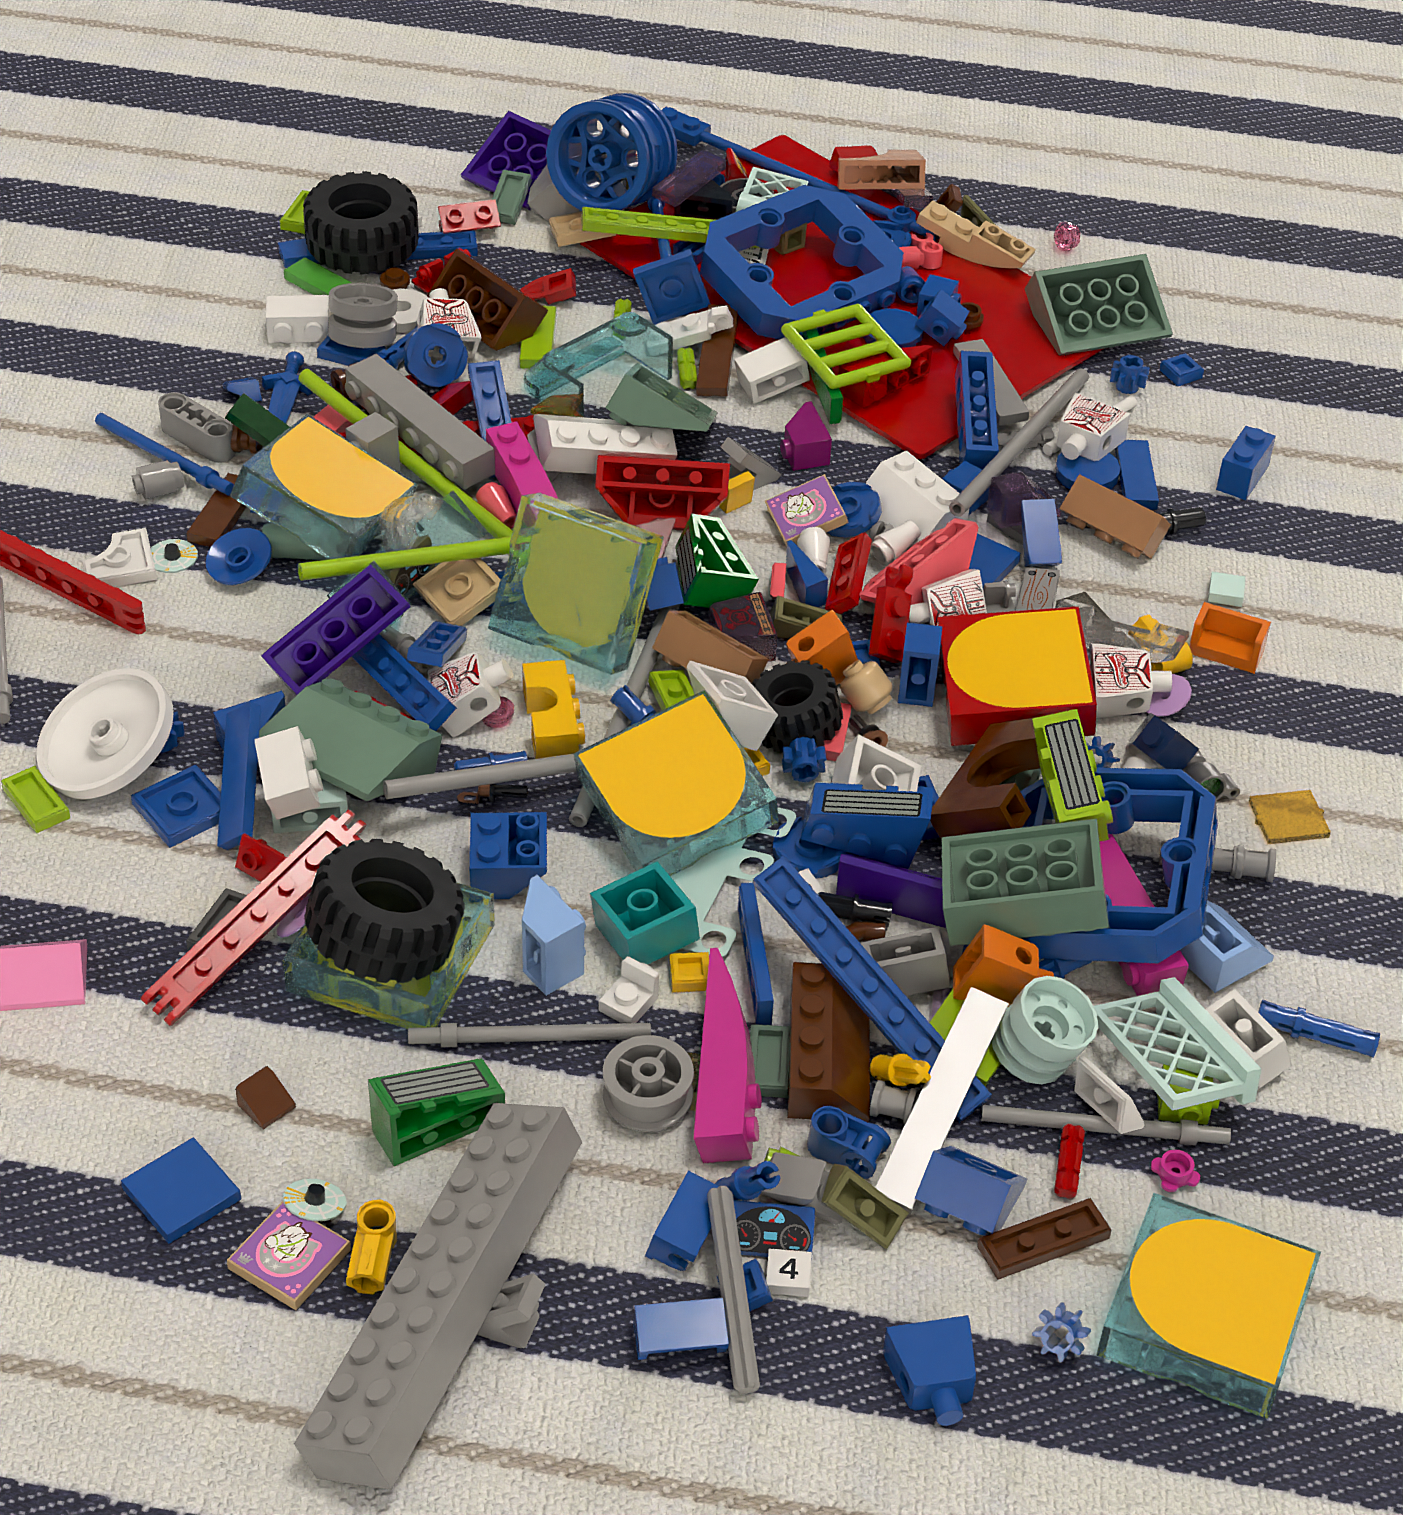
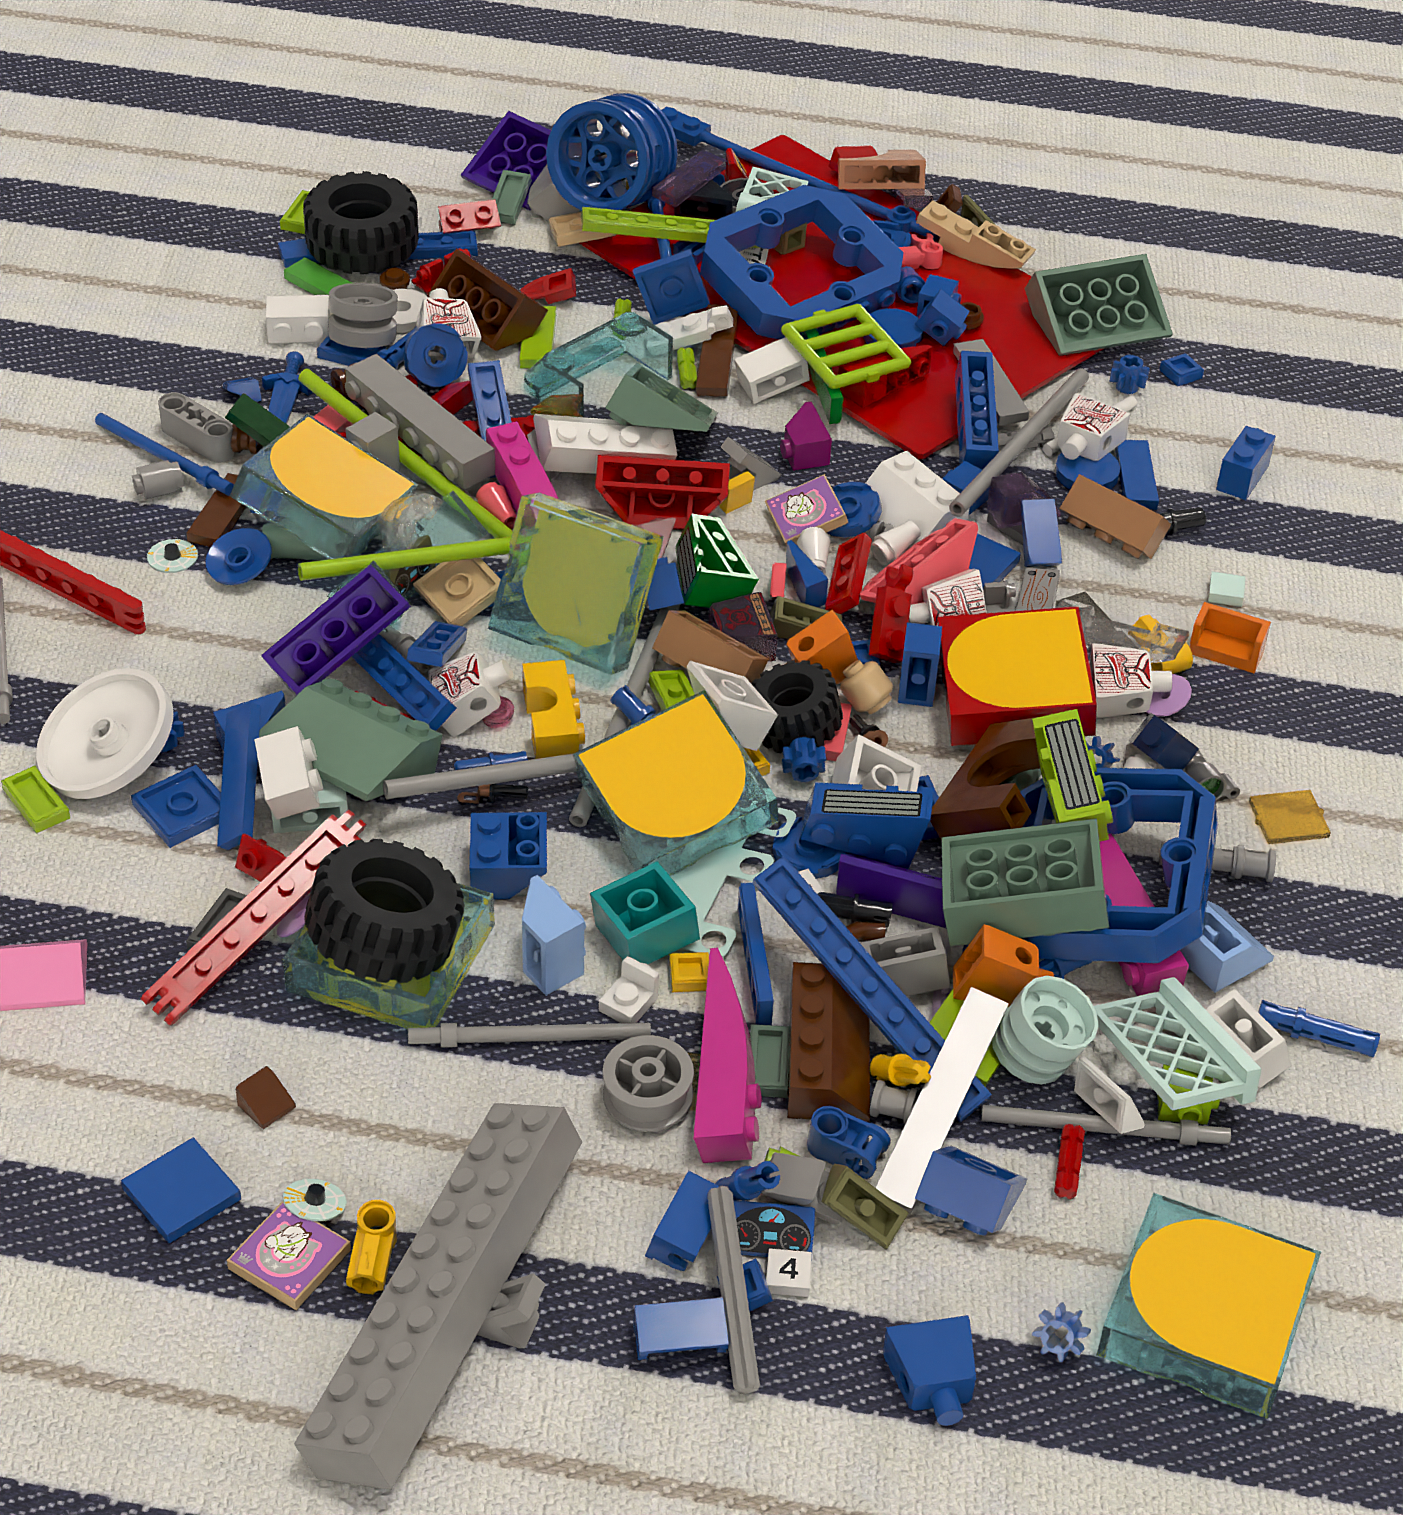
white tile [83,528,157,587] -> none
green wedge [368,1059,505,1167] -> none
reddish brown tile [977,1198,1112,1280] -> none
clear pink plate [1054,222,1080,251] -> none
dark pink plate [1151,1150,1200,1192] -> none

